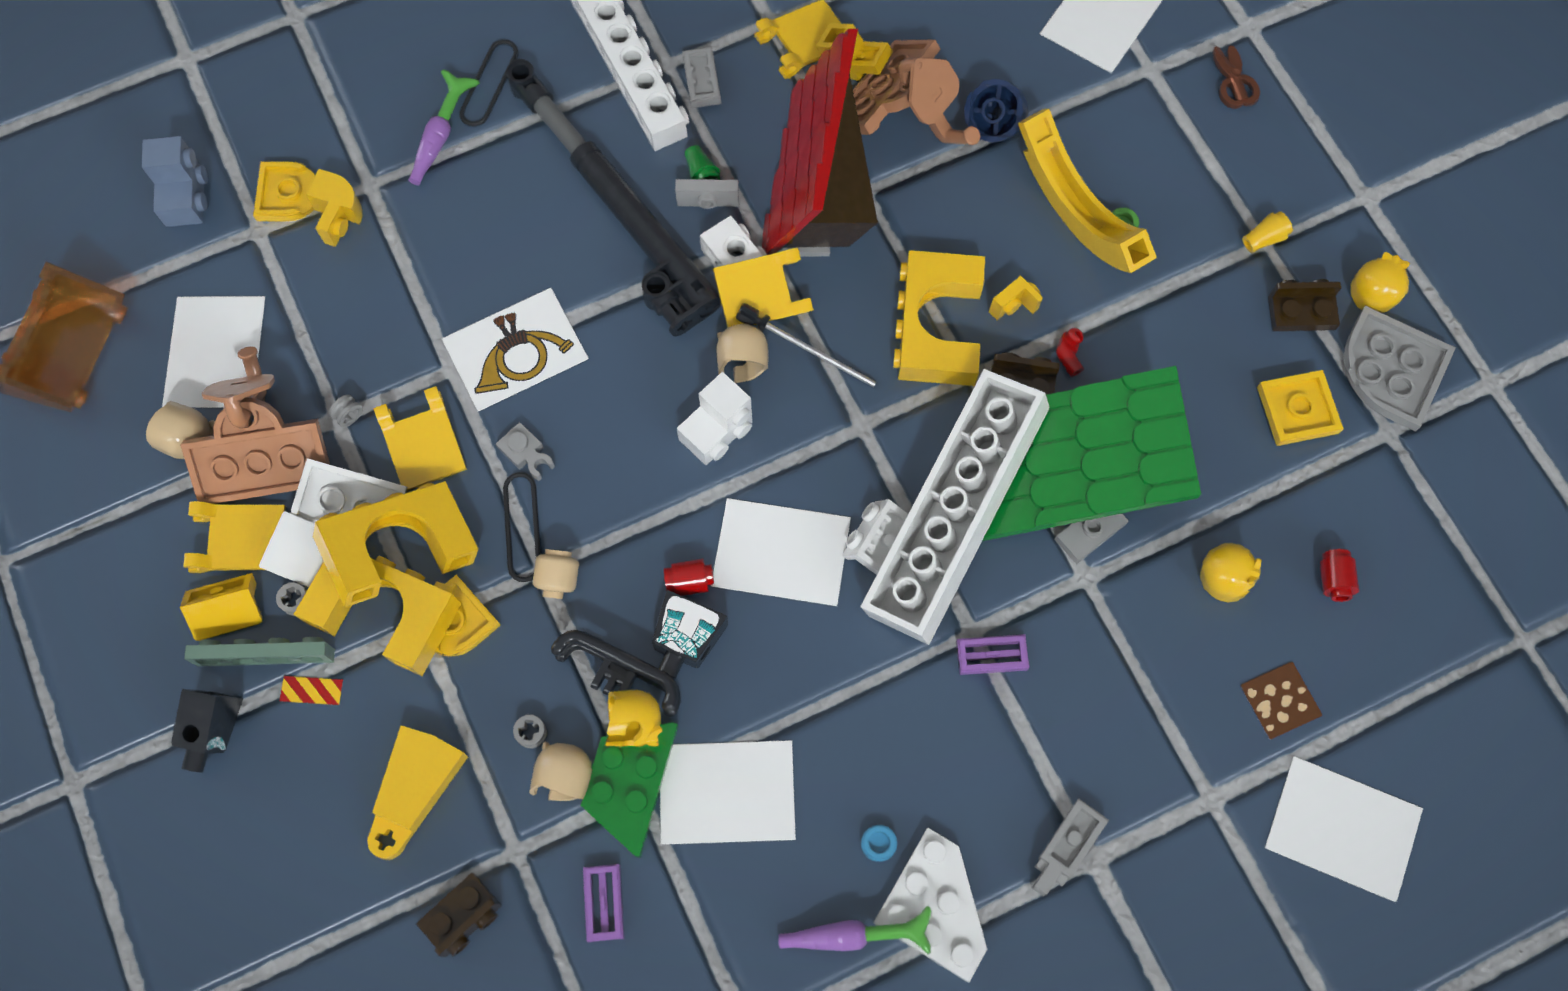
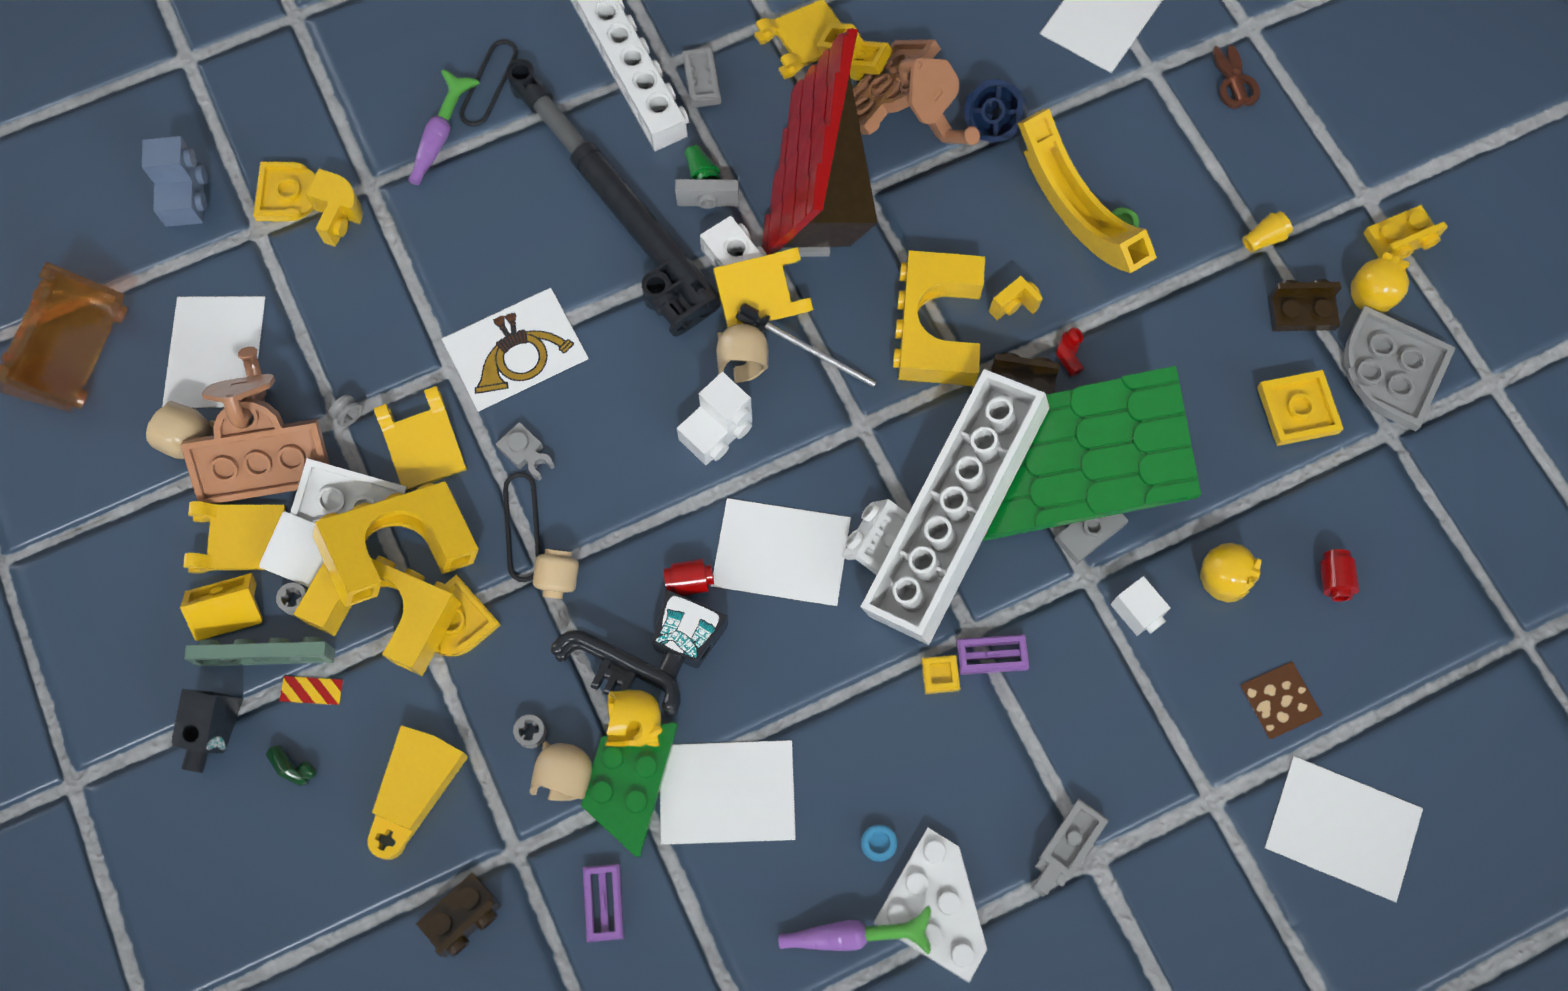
none -> dark green arm [266,745,317,786]
none -> yellow tile [921,655,960,694]
none -> white brick [1110,576,1170,636]
none -> yellow bracket [1363,205,1448,260]

